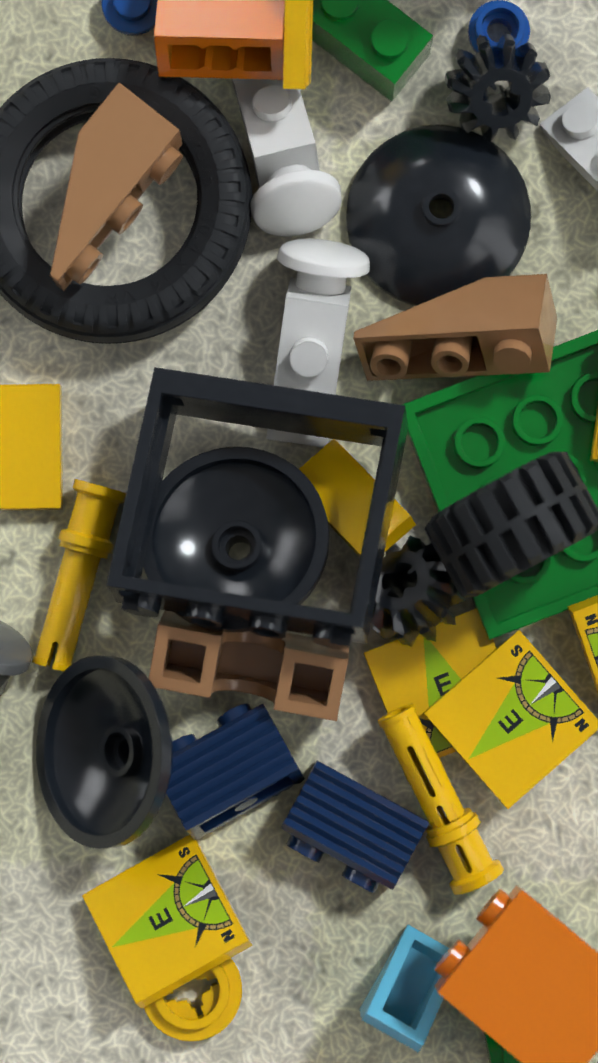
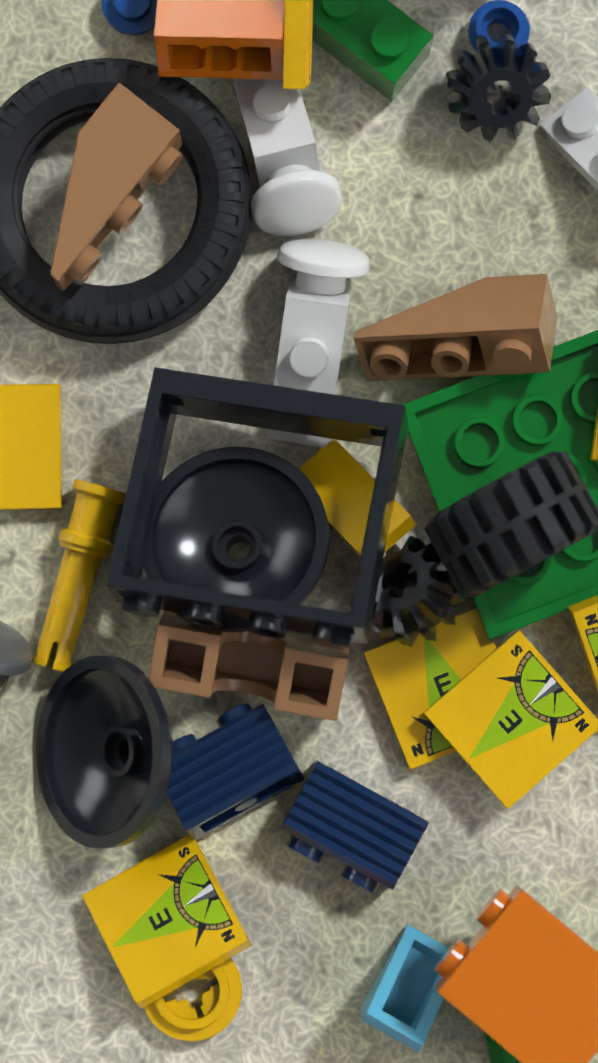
black dish [346,125,531,306] -> none
yellow pin [377,703,504,895] -> none

